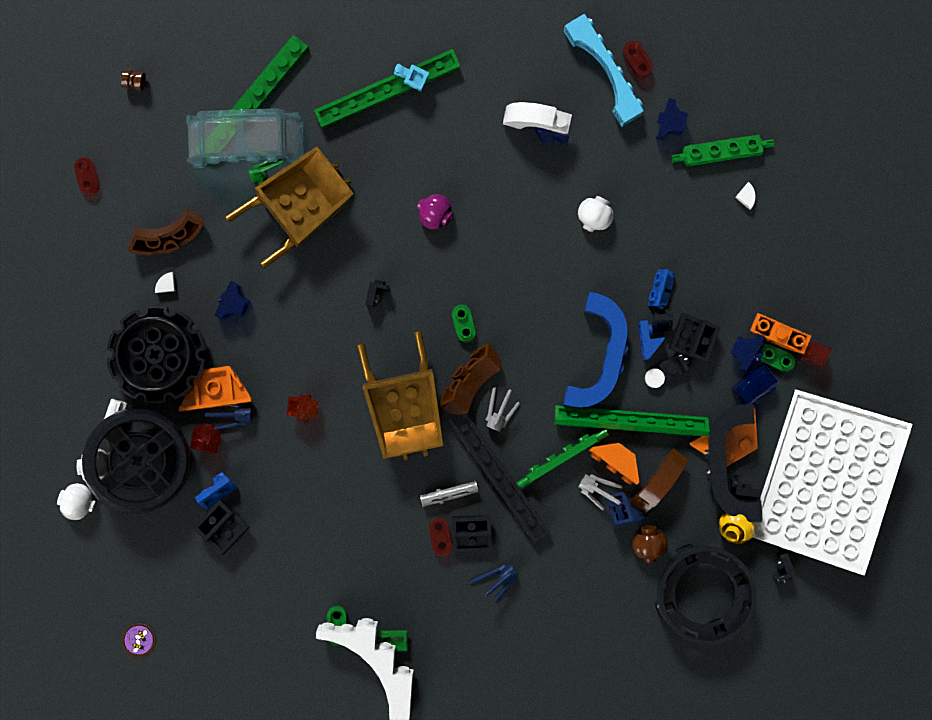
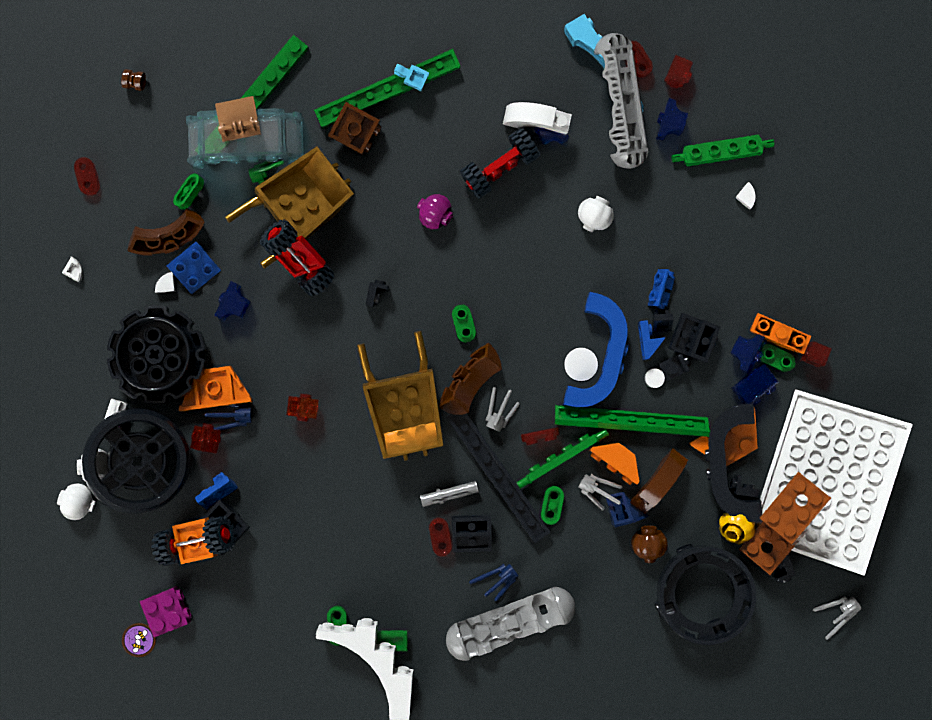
none -> white tile [62,257,83,283]
none -> magenta plate [140,586,192,637]
none -> plate [151,516,236,566]
none -> blue hinge [166,242,221,294]
none -> green plate [173,173,204,210]
none -> medium nougat hinge [215,96,261,142]
none -> plate [260,219,334,296]
none -> reddish brown plate [328,102,382,155]
none -> light grey piece [446,587,575,661]
none -> black plate [460,128,540,199]
none -> clear red plate [521,427,560,445]
none -> green plate [541,486,564,525]
none -> white sticker [565,348,598,381]
none -> light grey piece [594,33,648,169]
none -> clear red brick [664,55,693,88]
none -> dark orange bracket [739,472,831,575]
none -> light grey plant [813,596,861,640]

